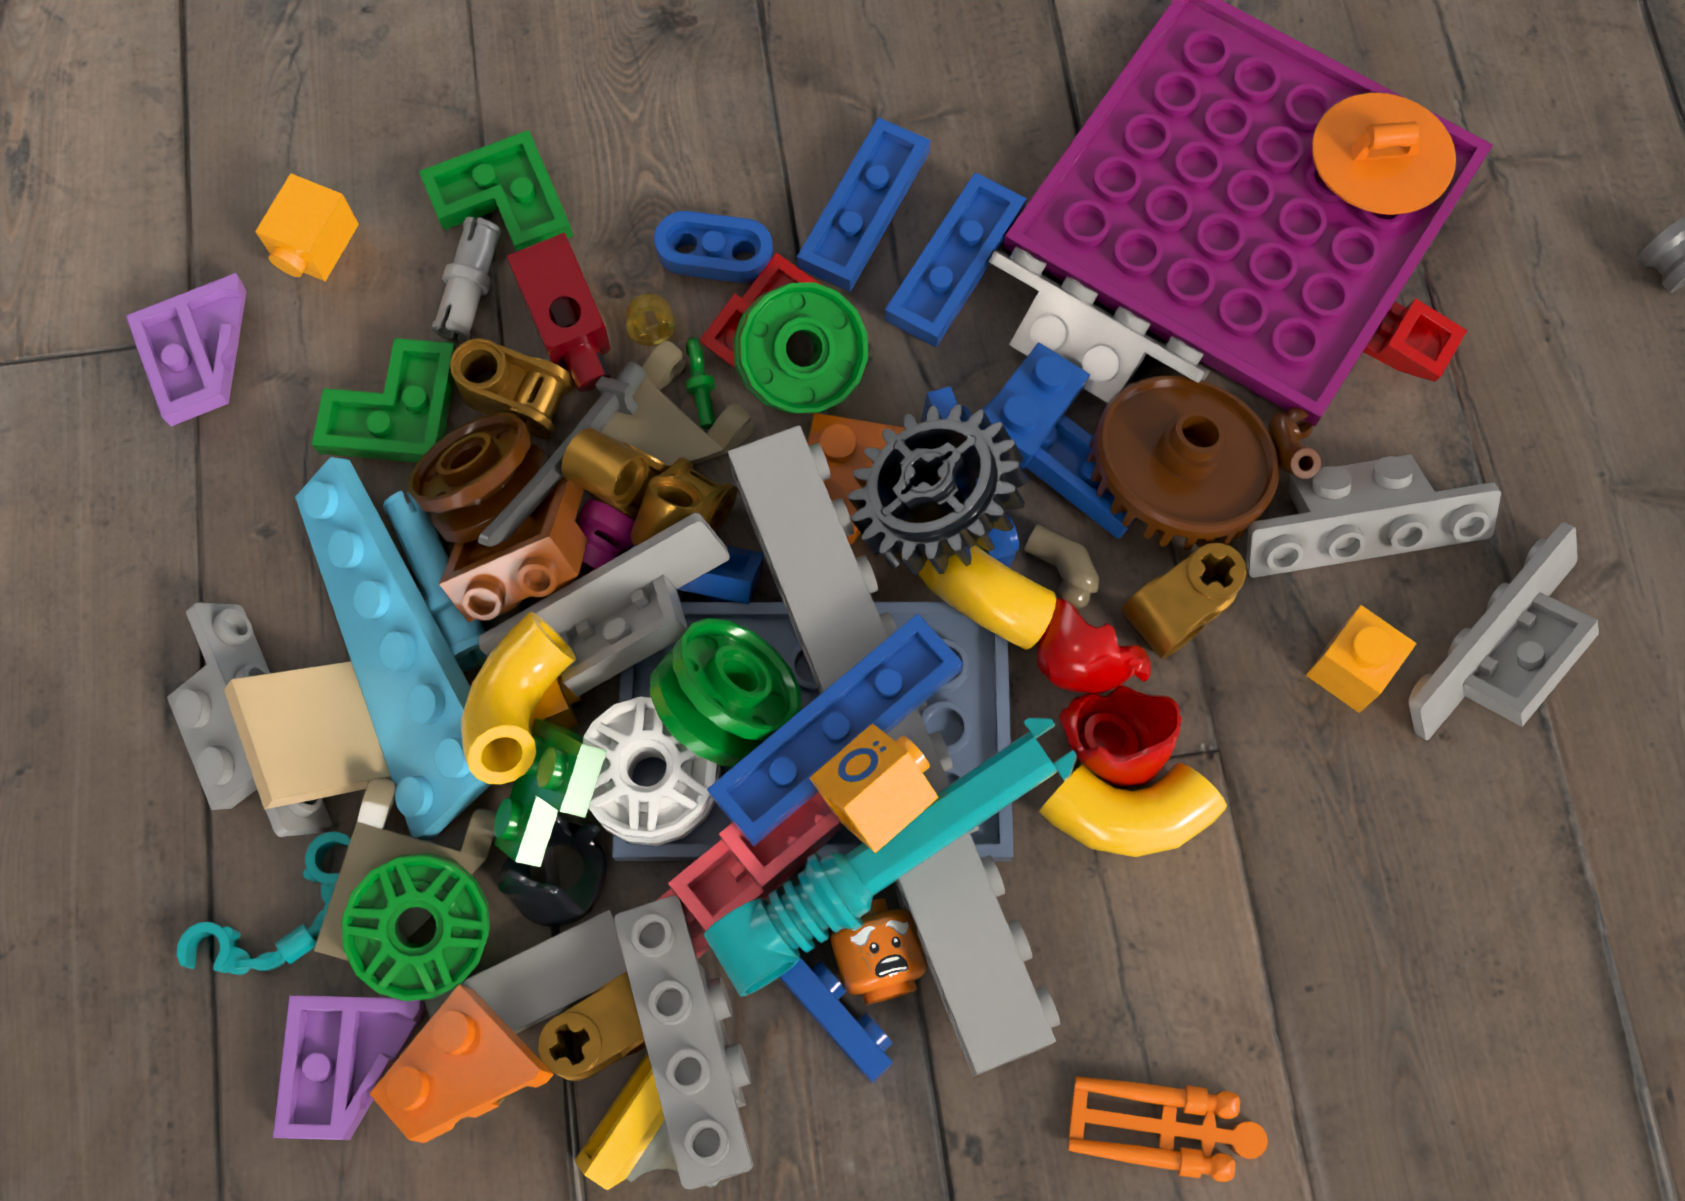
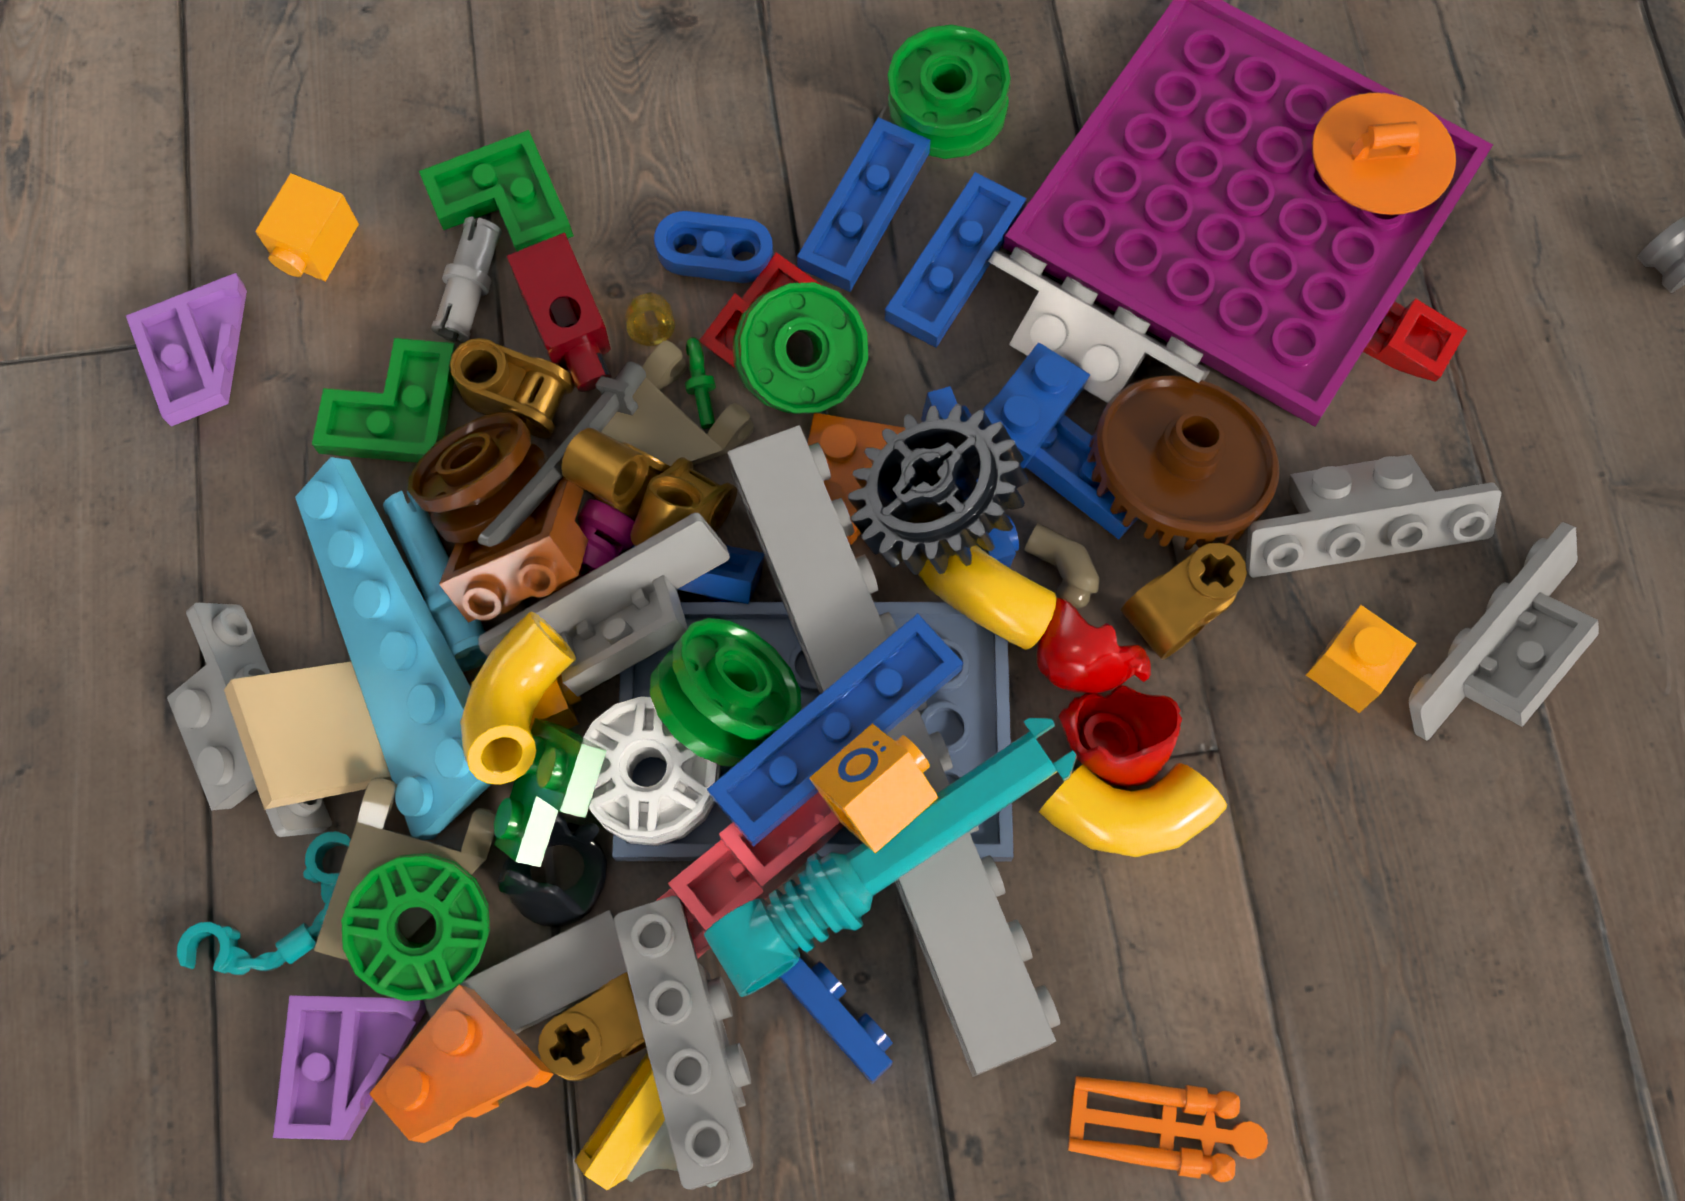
orange head [831,898,927,1005] -> none
reddish brown arm [1268,407,1321,479] -> none
none -> green wheel [887,24,1011,159]

